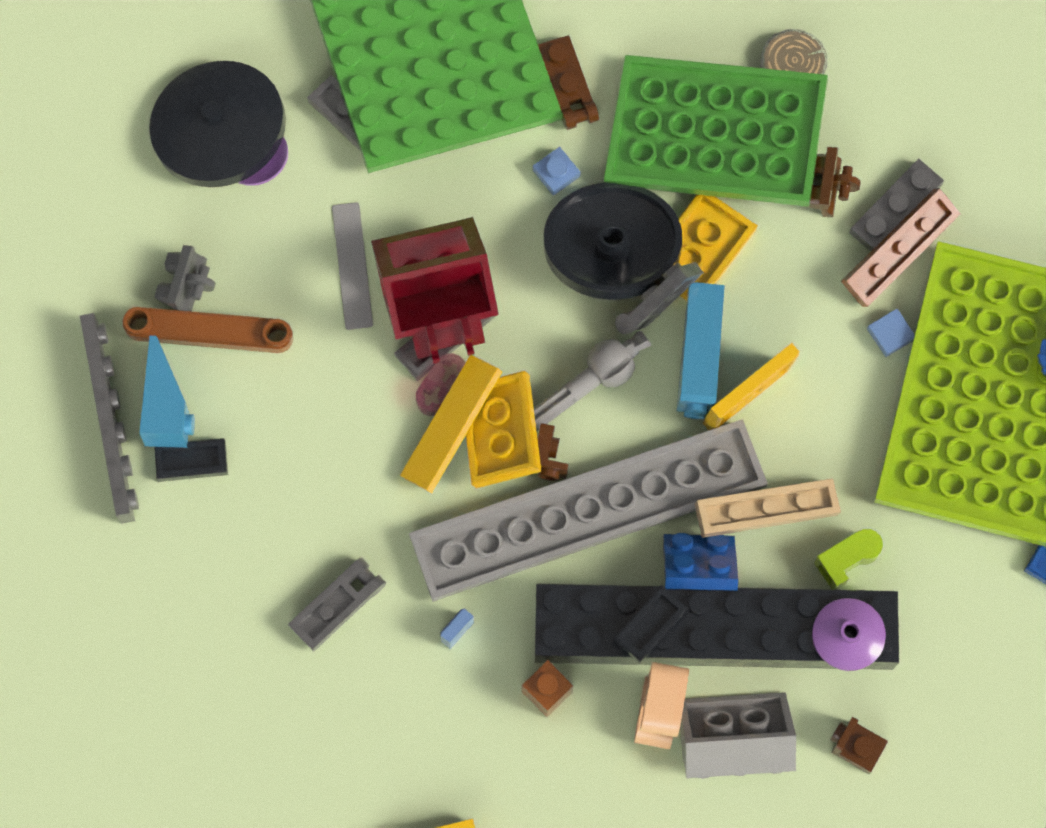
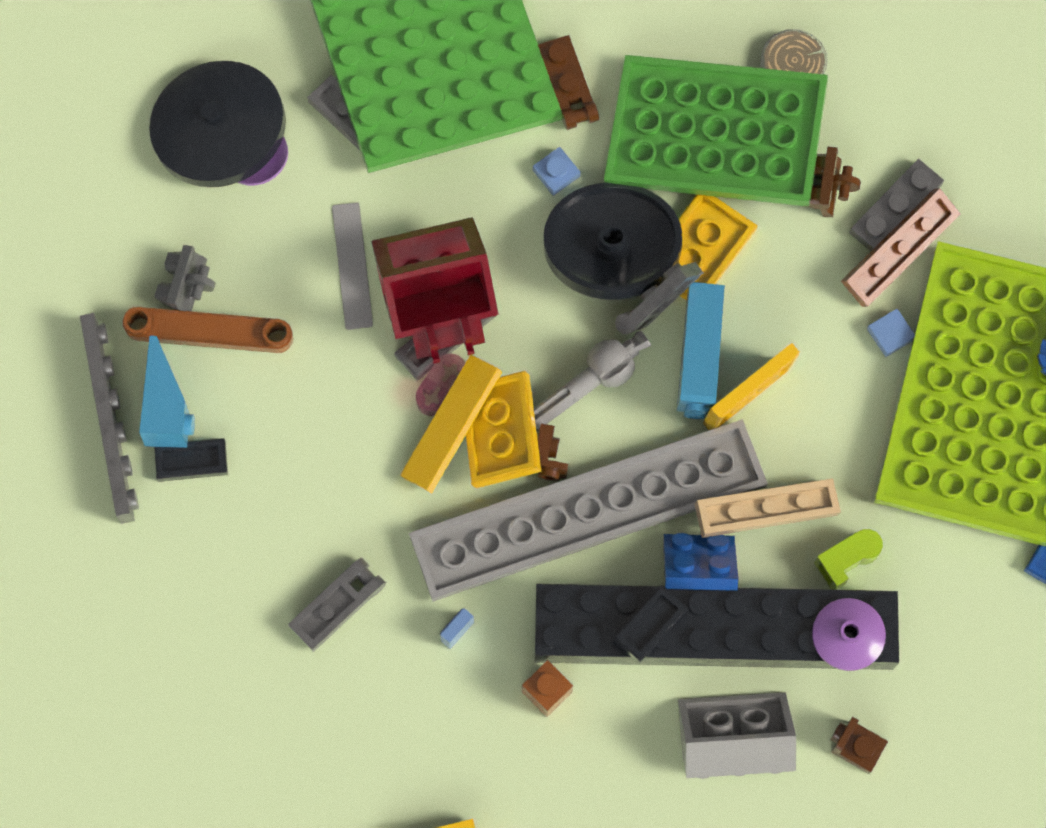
light nougat beam [634,662,689,749] -> none

